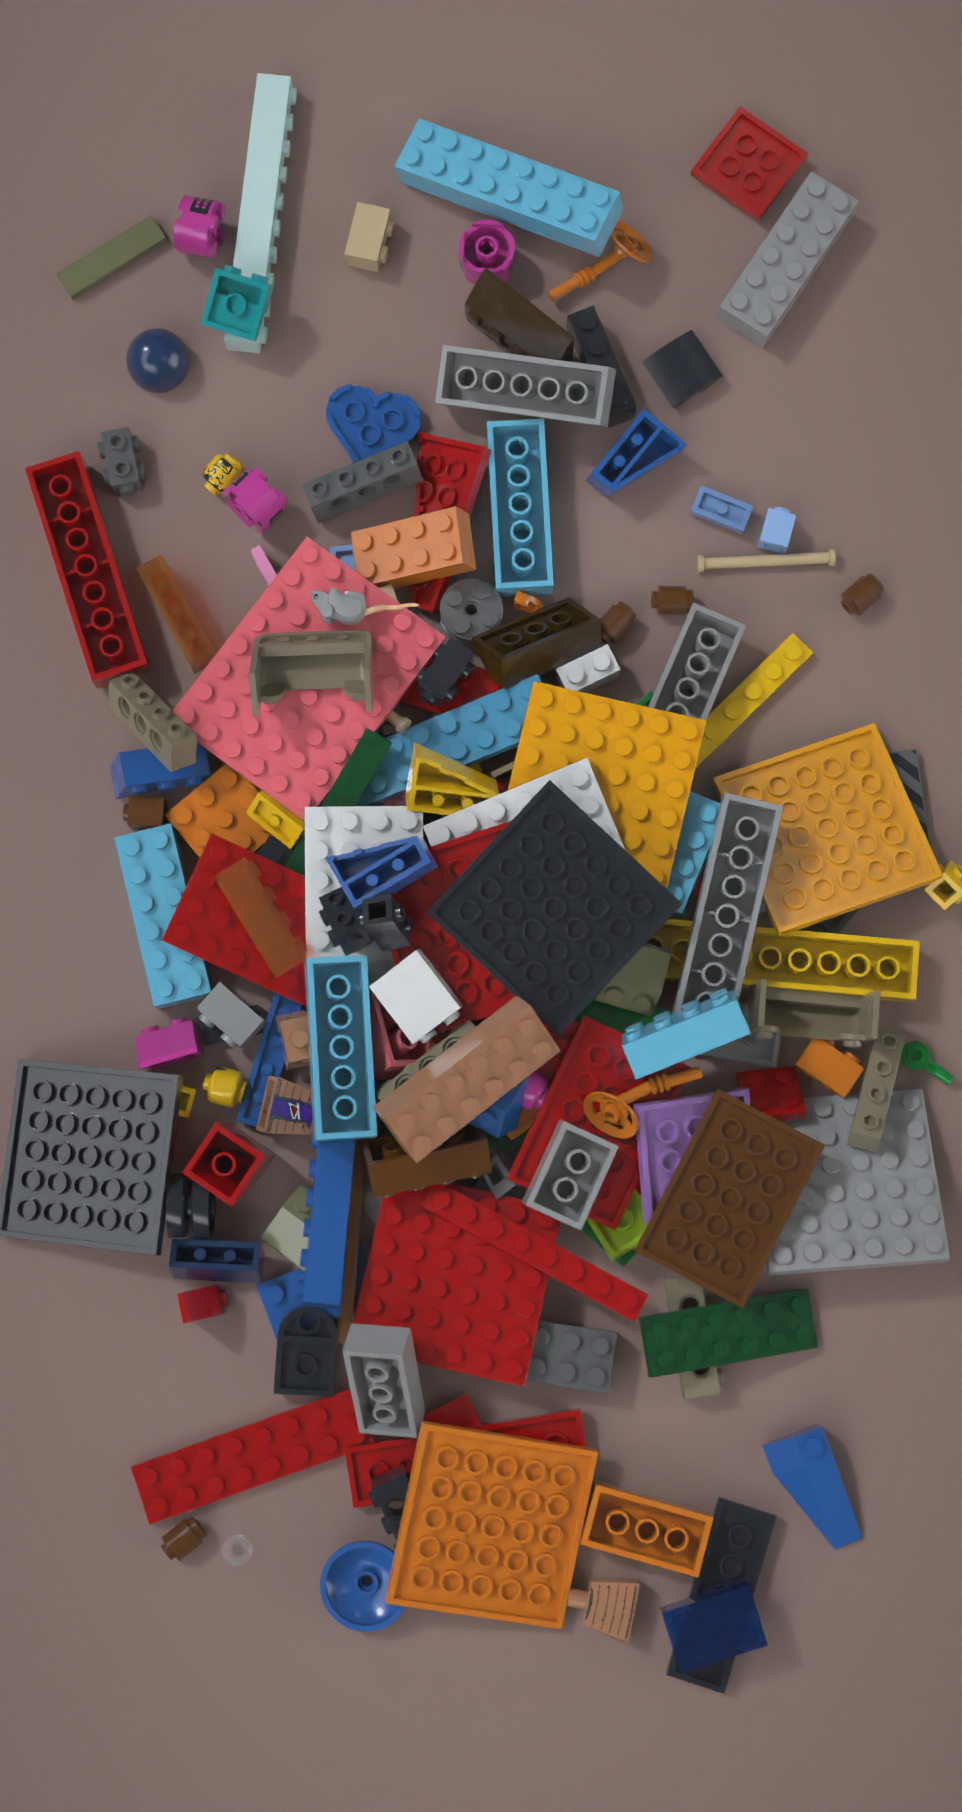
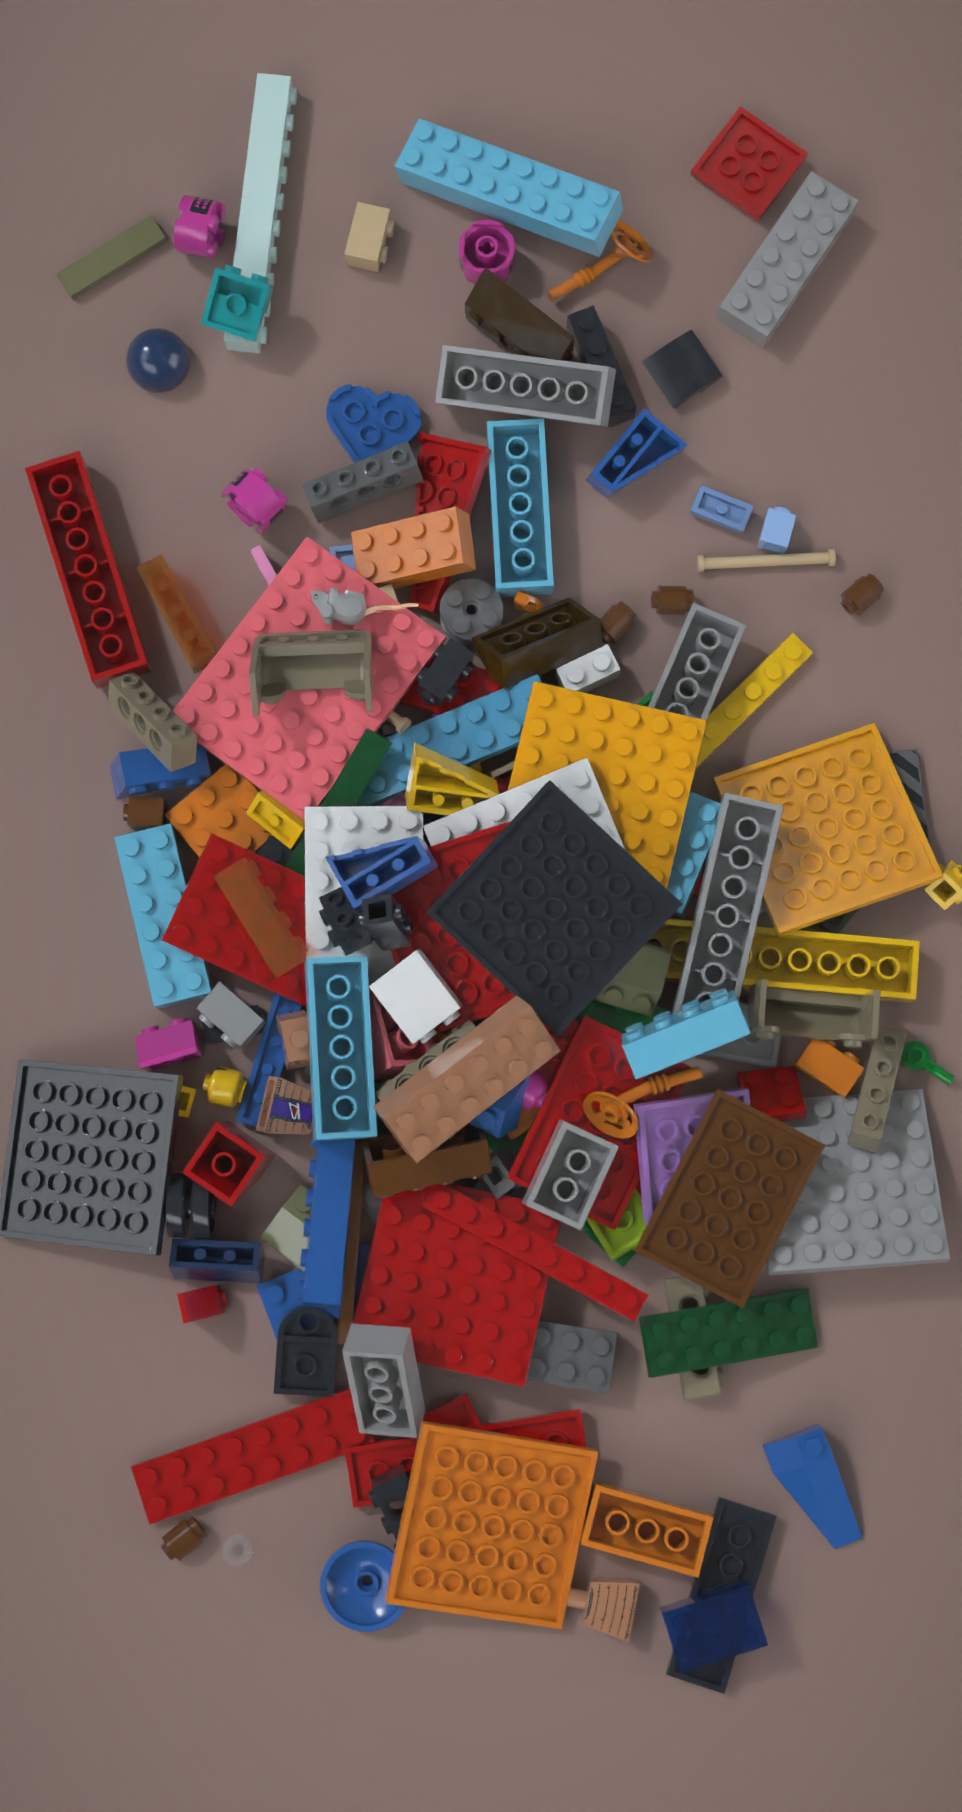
dark grey brick [98,427,146,496] -> none
yellow head [202,453,244,496] -> none

